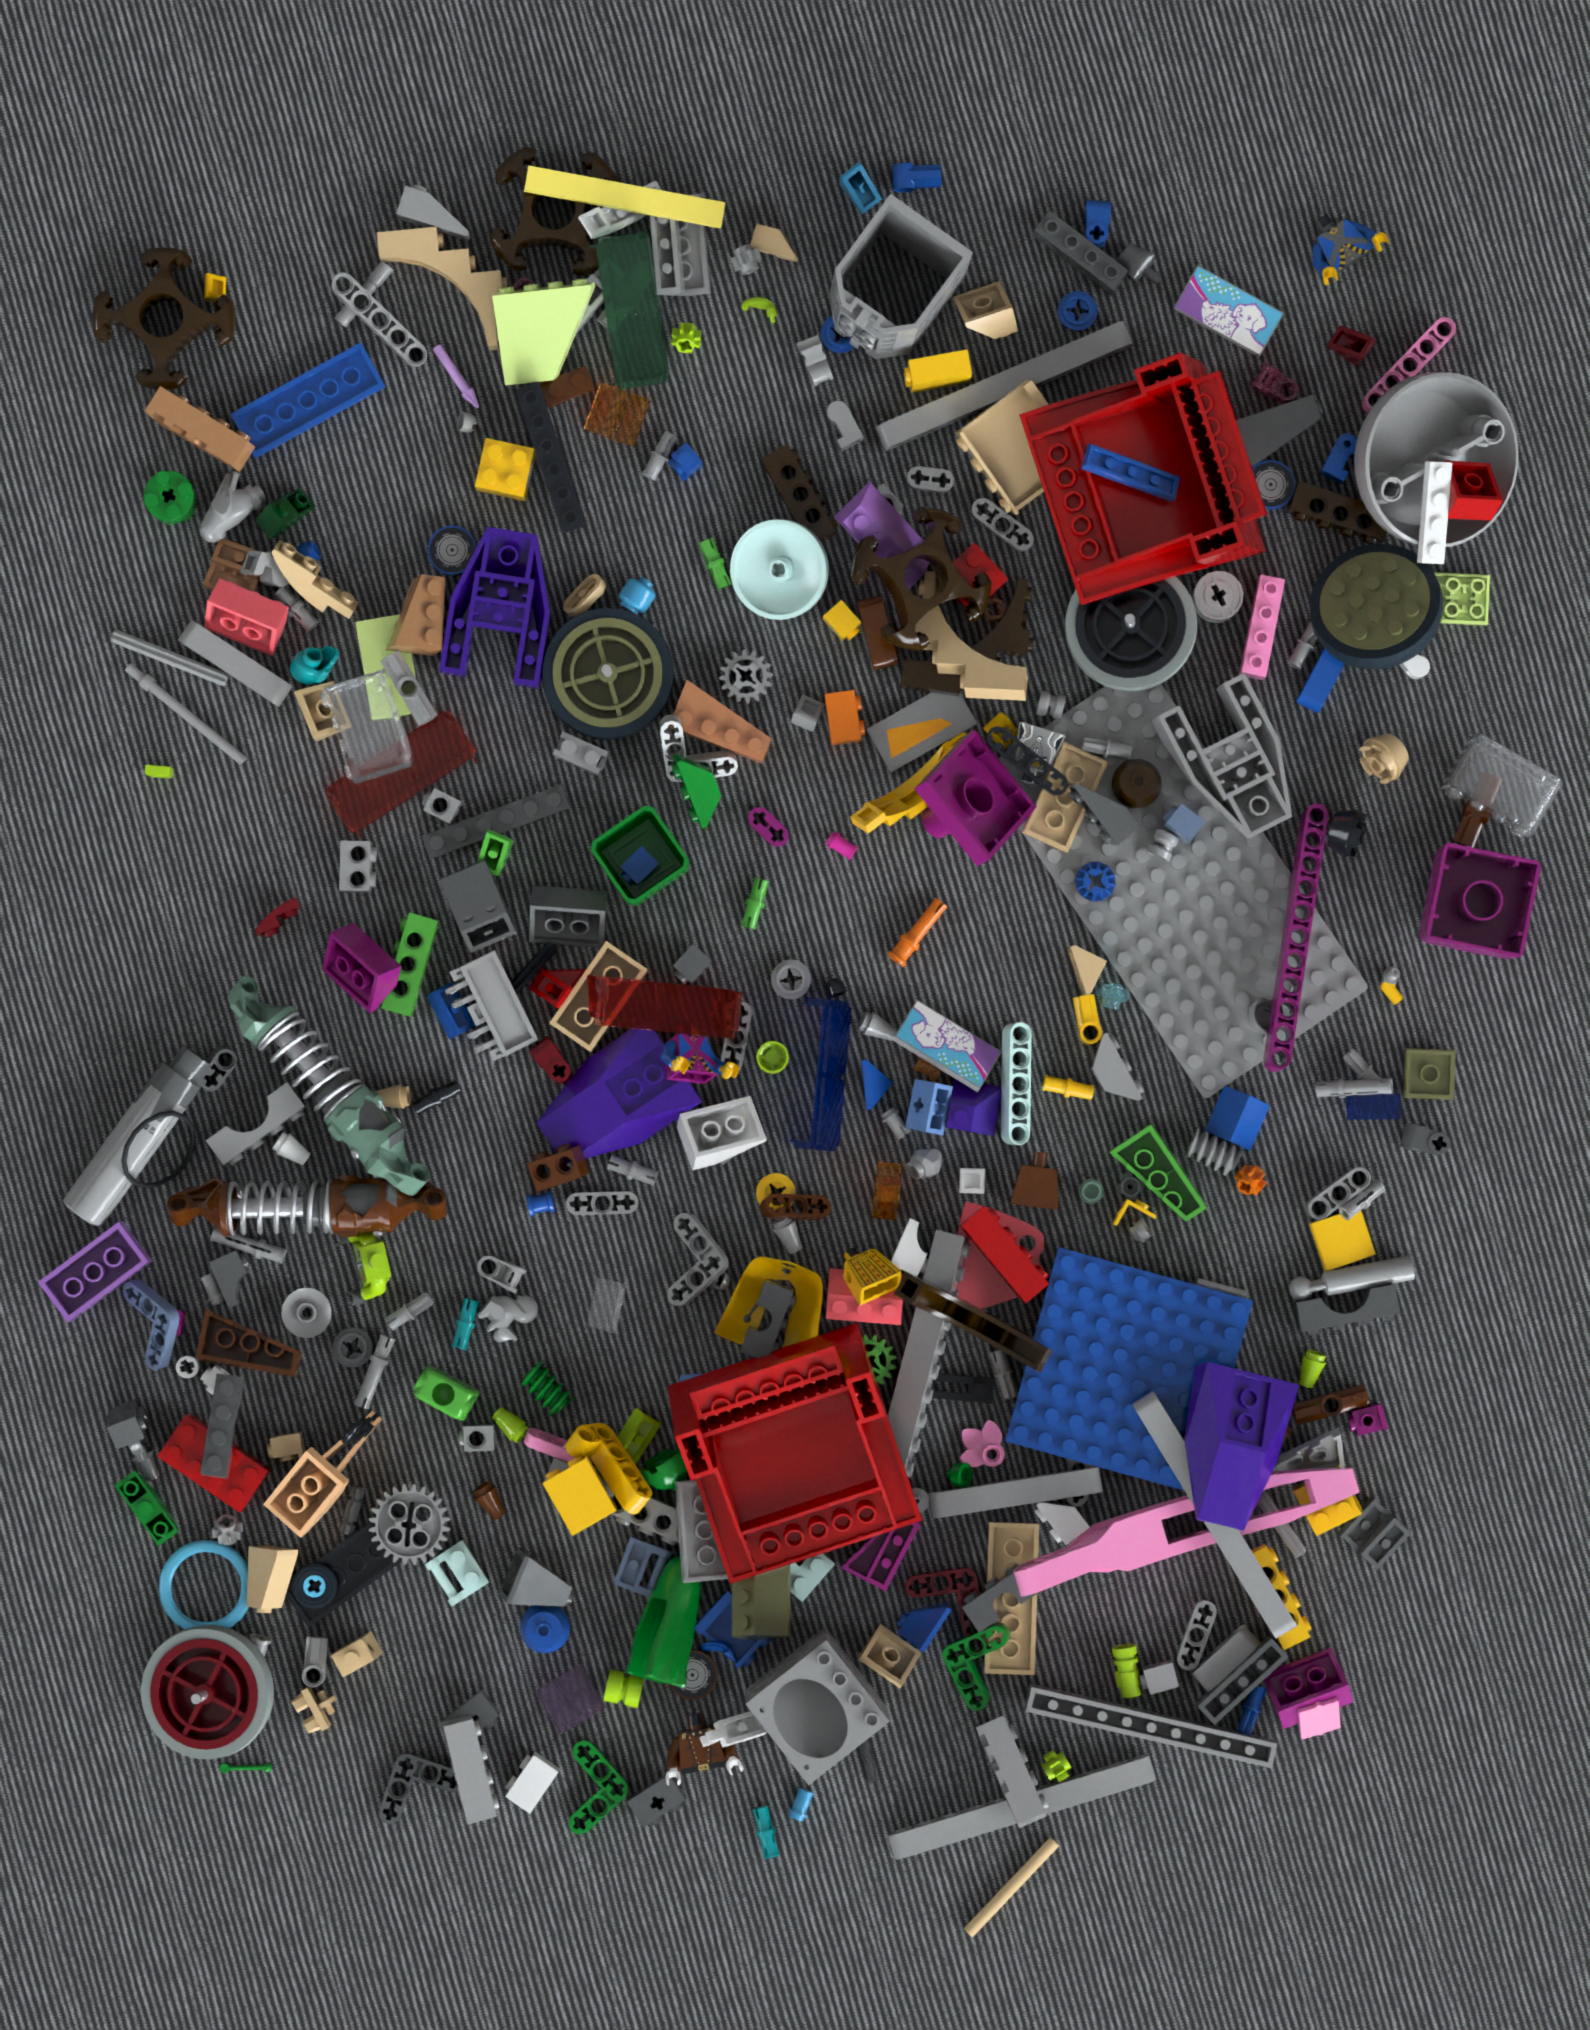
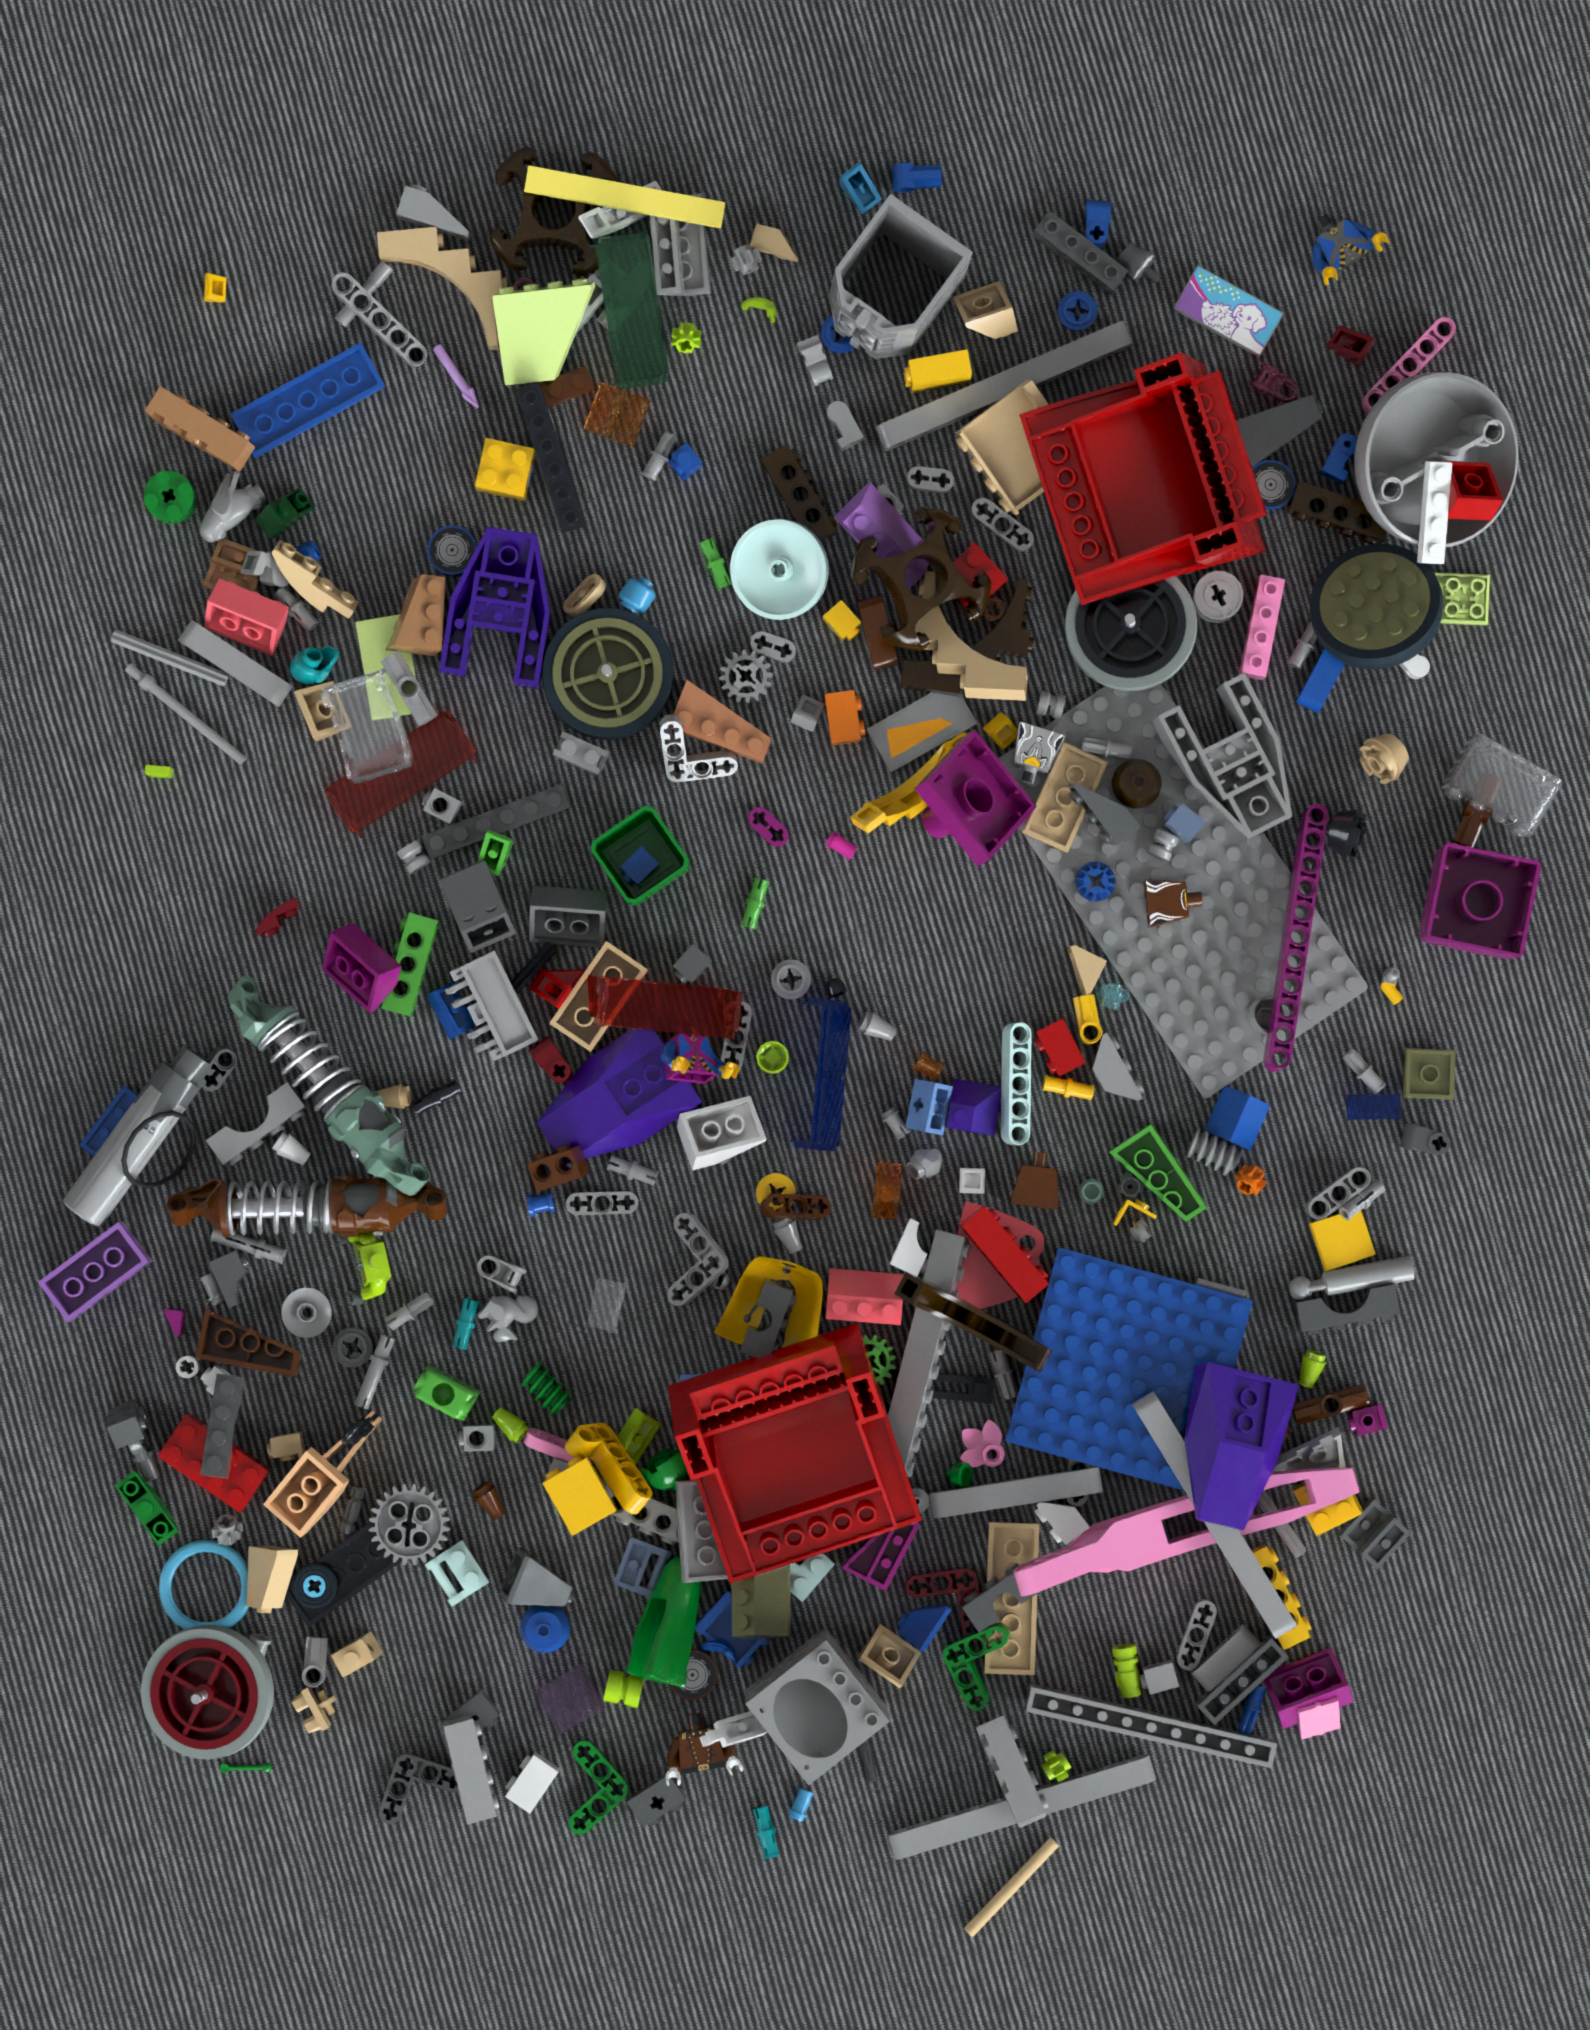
dark brown piece [92,247,235,390] -> none
sand blue beam [123,1279,179,1371] -> none
light grey brick [339,840,377,893] -> none
light grey hinge [457,412,477,433] -> none
green slope [671,754,721,829] -> none
yellow torso [843,1248,901,1305] -> none
blue slope [861,1060,893,1110] -> none
orange pin [887,898,948,967] -> none
tile [892,1000,1002,1092] -> none
black beam [986,726,1068,796] -> none
blue tile [1081,444,1181,502] -> none
light grey pin [1316,1078,1393,1098] -> none
none -> blue tile [79,1085,138,1156]
none -> light grey wheel [397,840,431,874]
none -> light grey beam [750,631,796,663]
none -> red brick [1033,1019,1086,1077]
none -> reddish brown torso [1143,879,1203,928]

